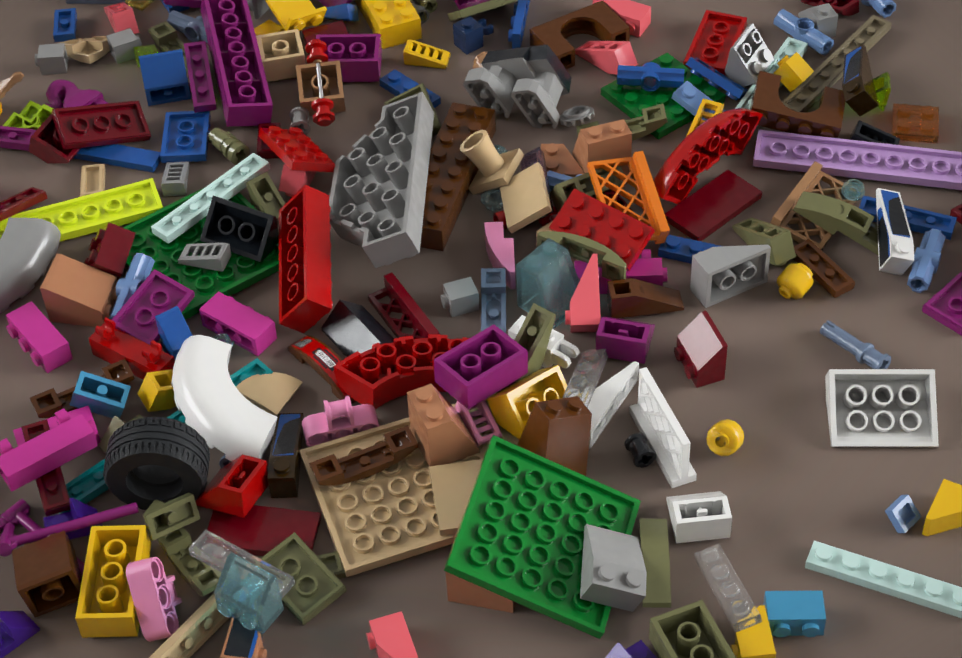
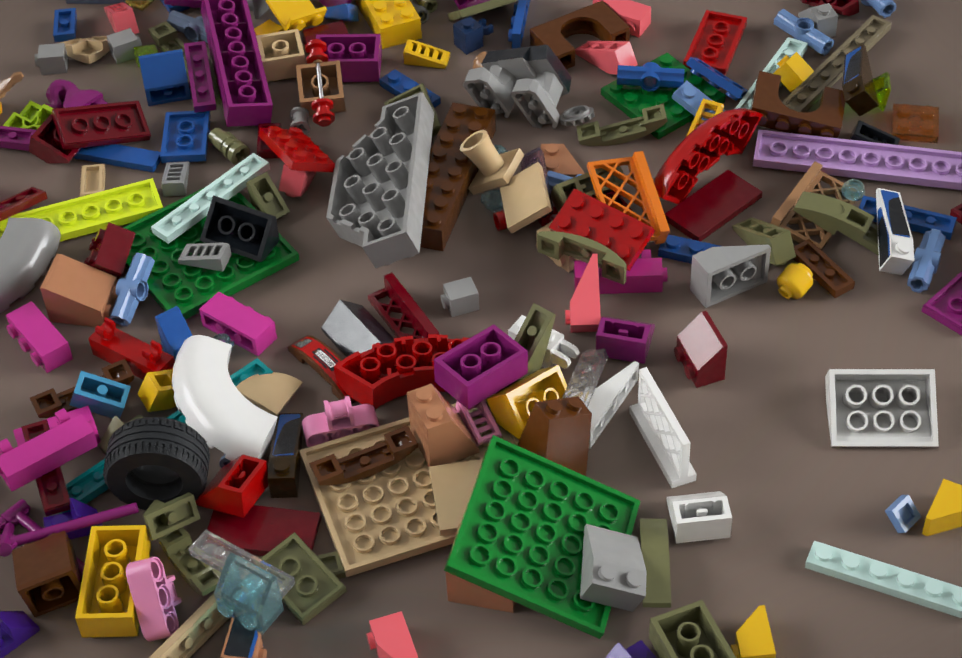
magenta plate [112,269,195,345] -> none
red brick [279,184,333,334] -> none
sand blue slope [481,268,506,333] -> none
bright pink slope [484,222,516,289] -> none
clear light blue slope [516,238,579,329] -> none
nougat slope [572,119,632,176] -> none
reddish brown slope [607,278,684,318] -> none
black bush [624,432,656,468] -> none
clear plate [694,544,762,633] -> none
yellow head [706,419,744,456] -> none
light grey slope [725,23,774,87] -> none
dark azure brick [763,590,826,637] -> none
sand blue pin [820,320,891,369] -> none

